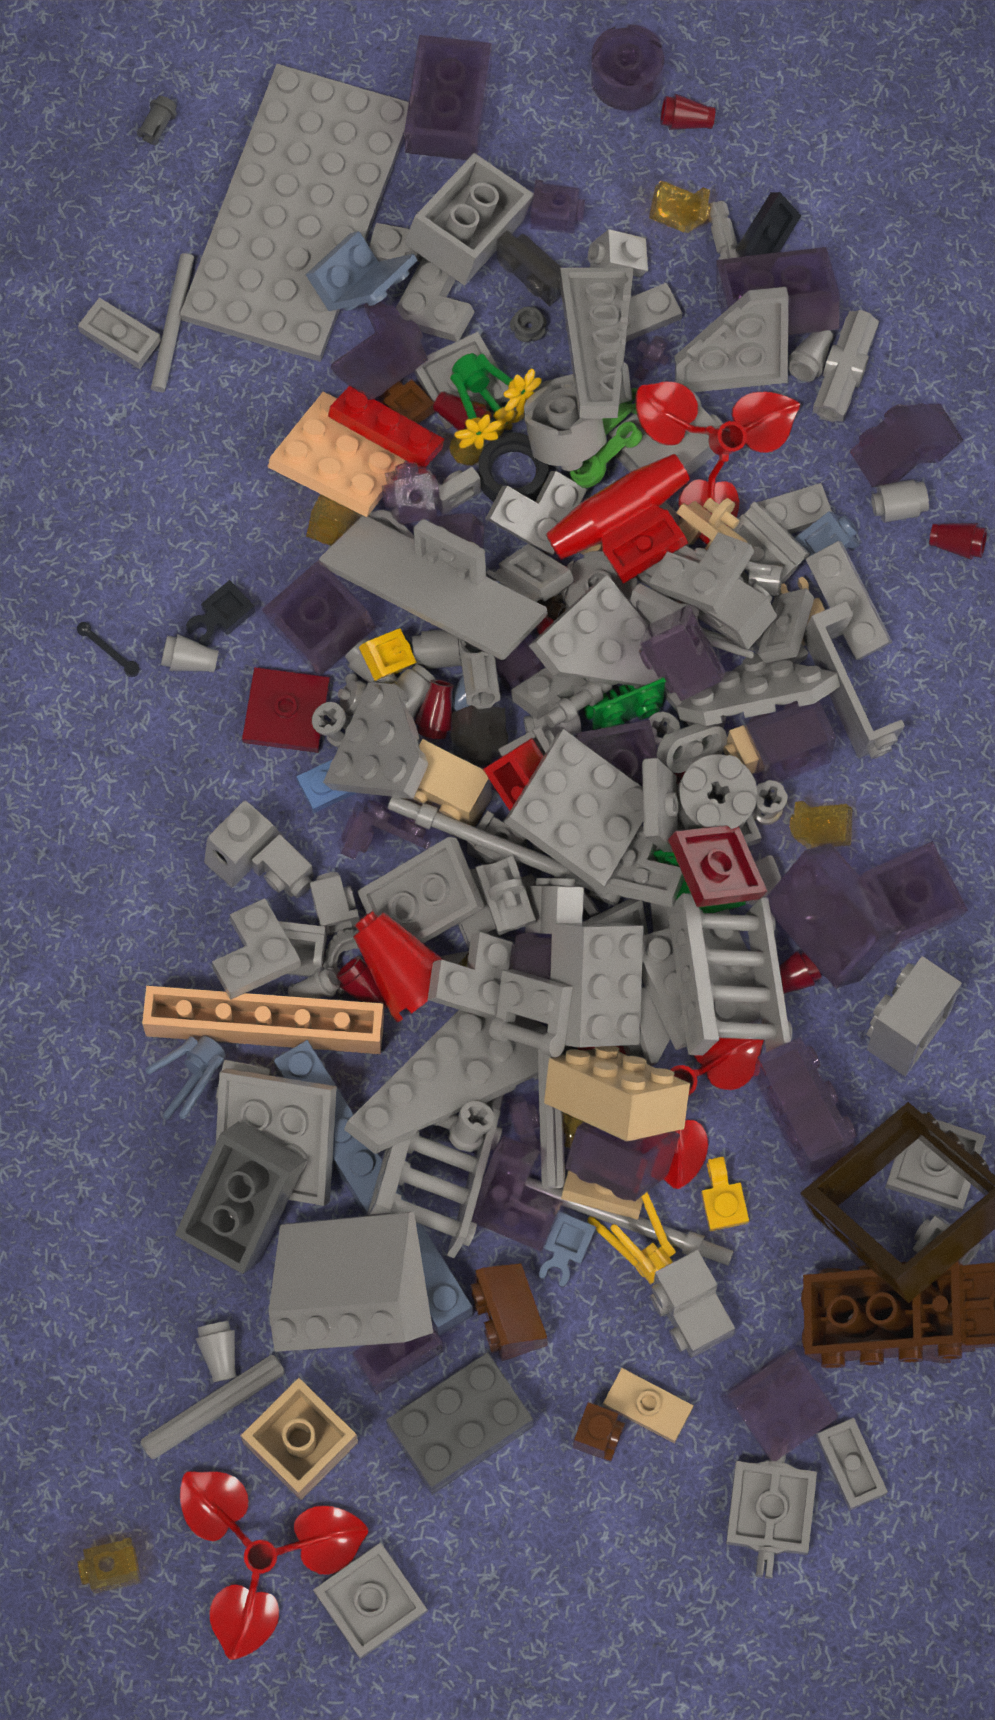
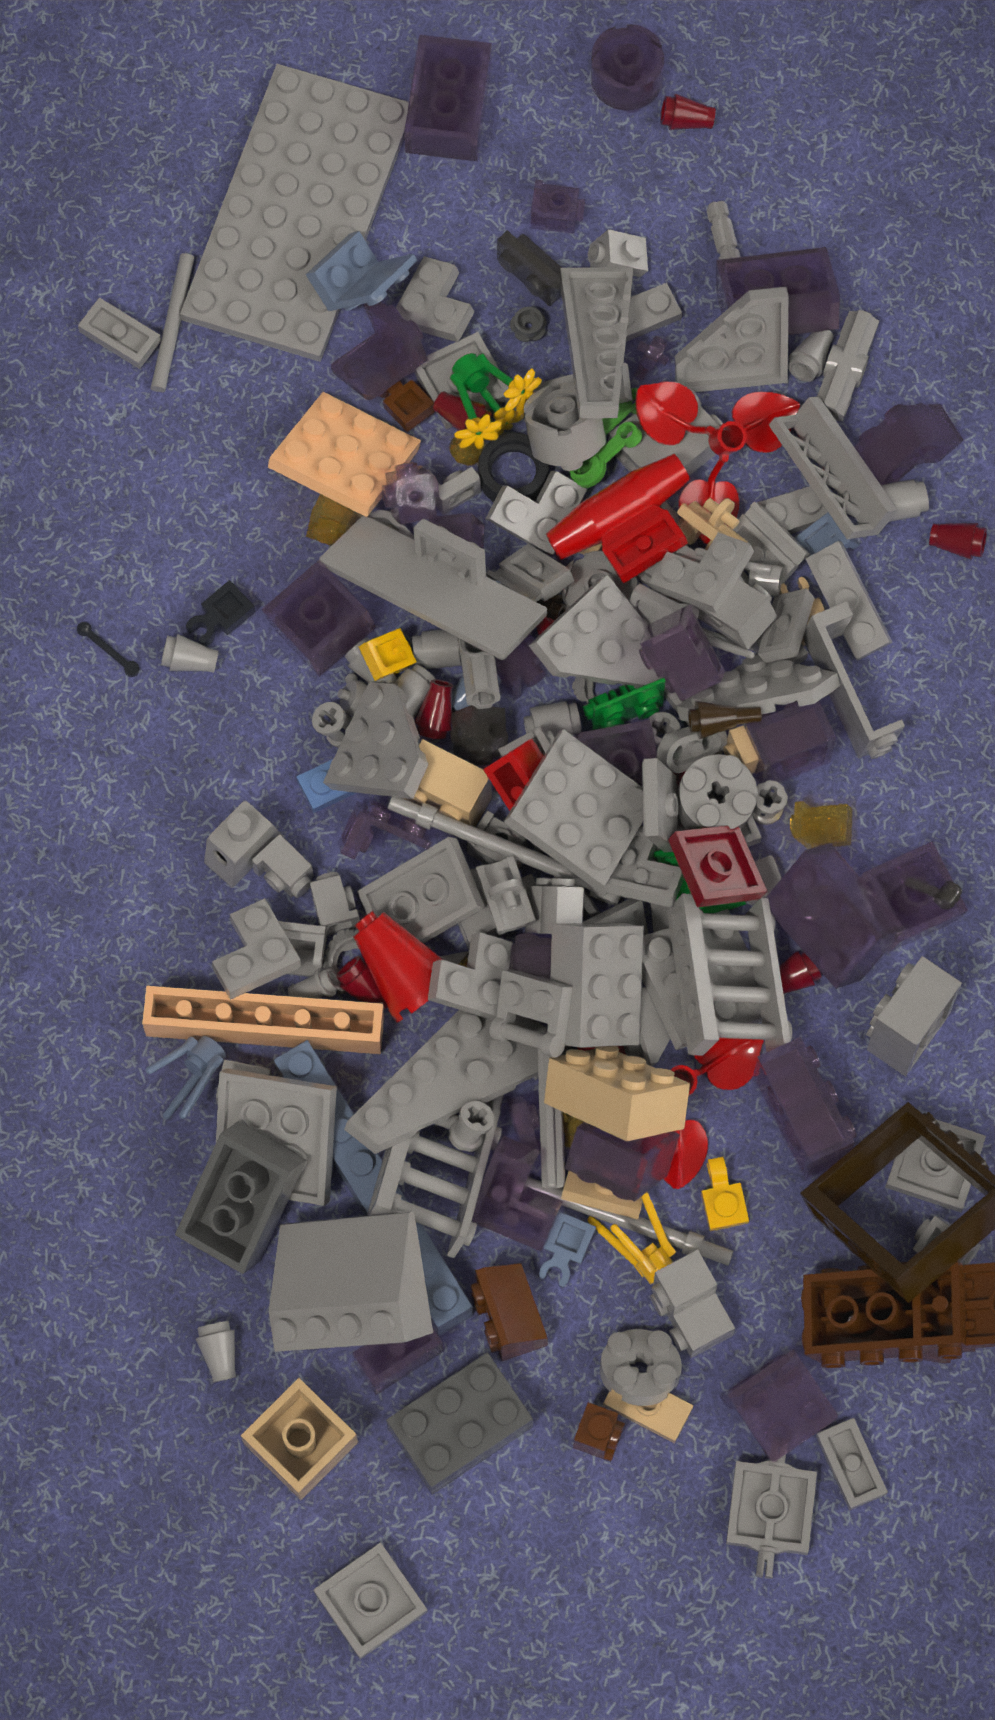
clear yellow brick [77,1537,142,1594] -> none
dark grey pin [137,96,177,145] -> none
light grey axle [141,1355,285,1459] -> none
red plant [180,1471,368,1660] -> none
dark red plate [242,667,330,753] -> none
red plate [328,386,444,470] -> none
light grey plate [369,223,423,262] -> none
light grey brick [405,153,534,286] -> none
light grey plate [511,667,612,728] -> none
clear yellow bracket [649,181,711,233] -> none
black plate [735,192,801,274] -> none
none -> light grey plate [599,1329,682,1406]
none -> dark brown cone [688,701,762,740]
none -> light grey fence [769,396,898,539]
none -> clear smoke hand [905,876,962,910]

